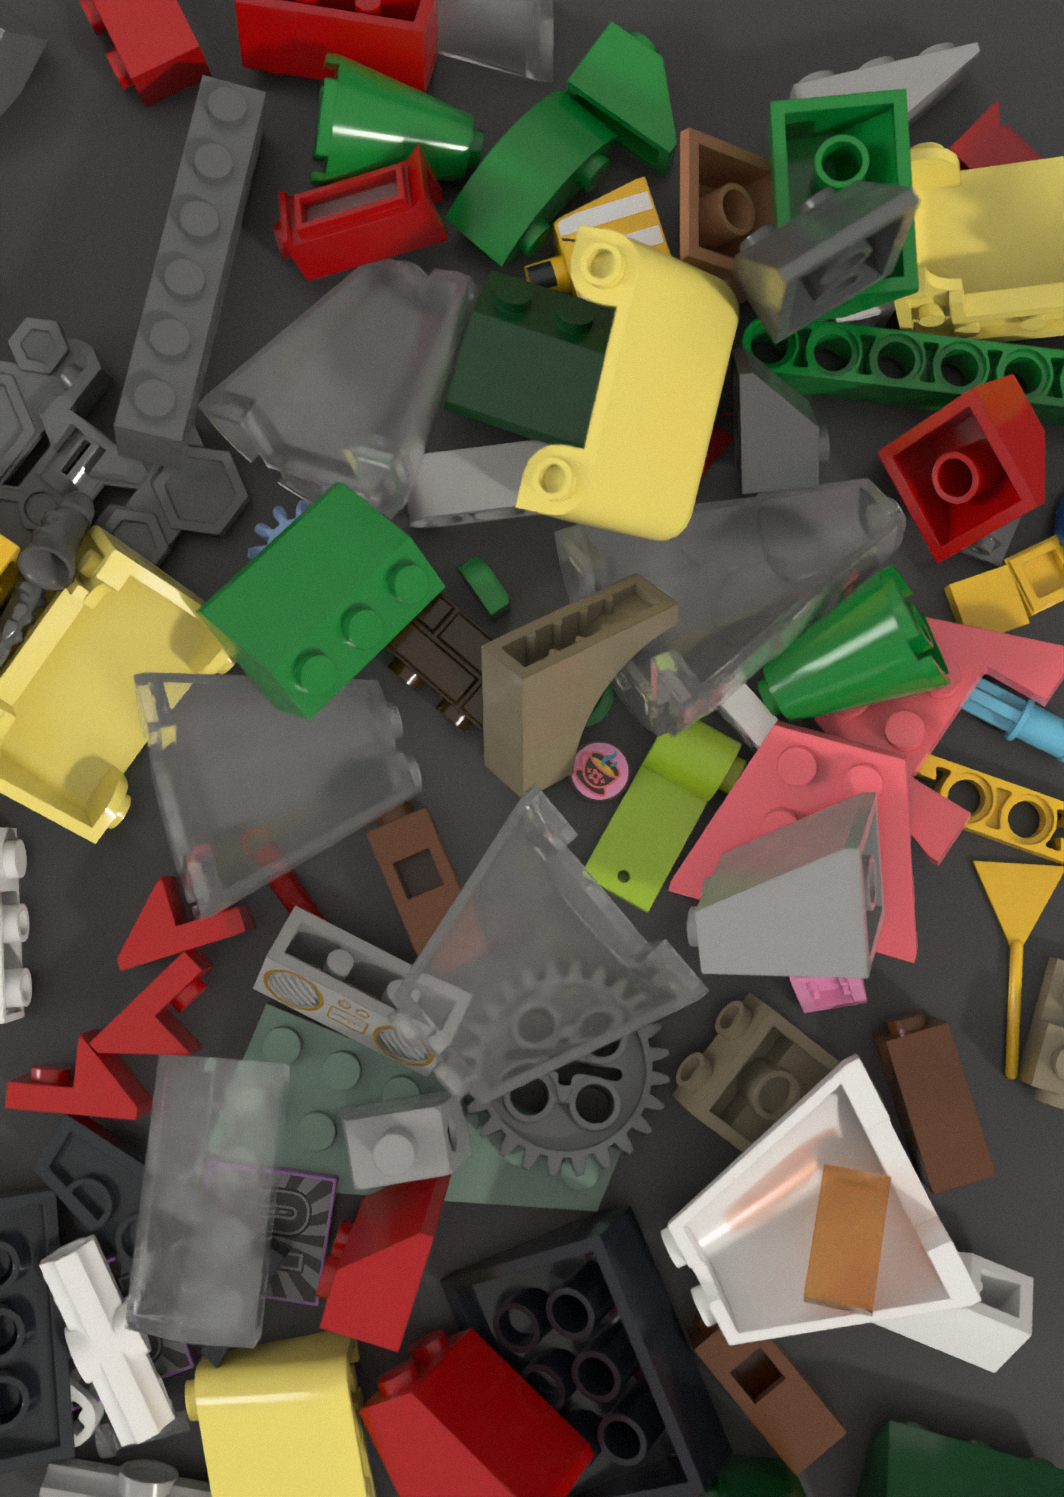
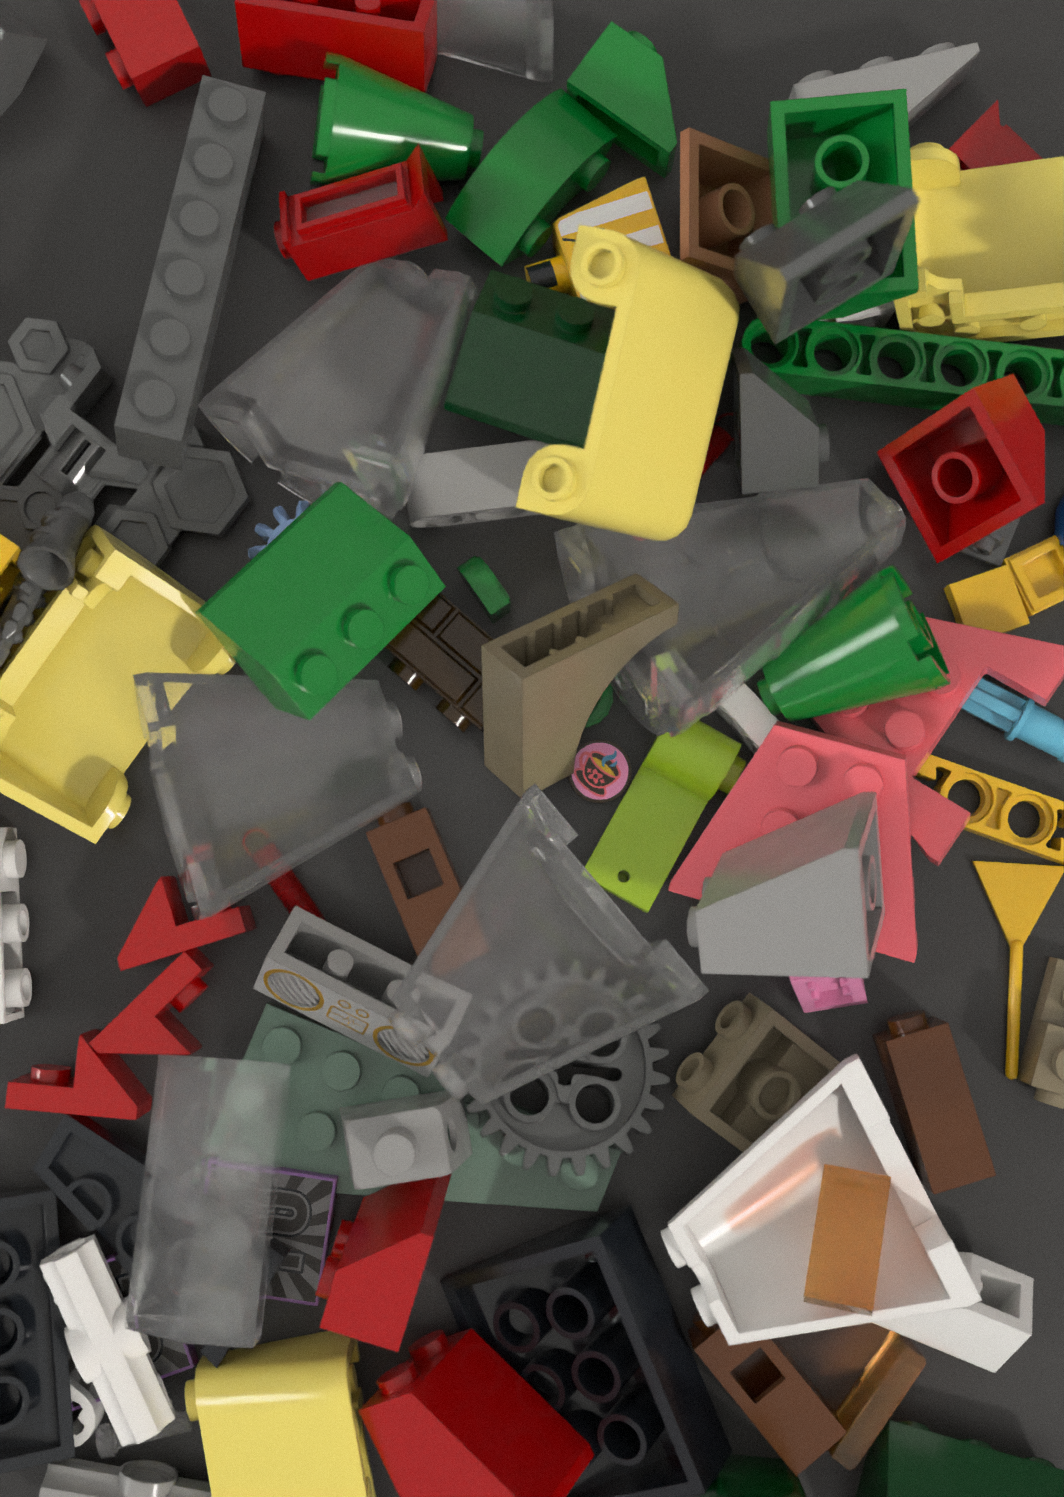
none -> clear orange tile [828,1330,926,1471]

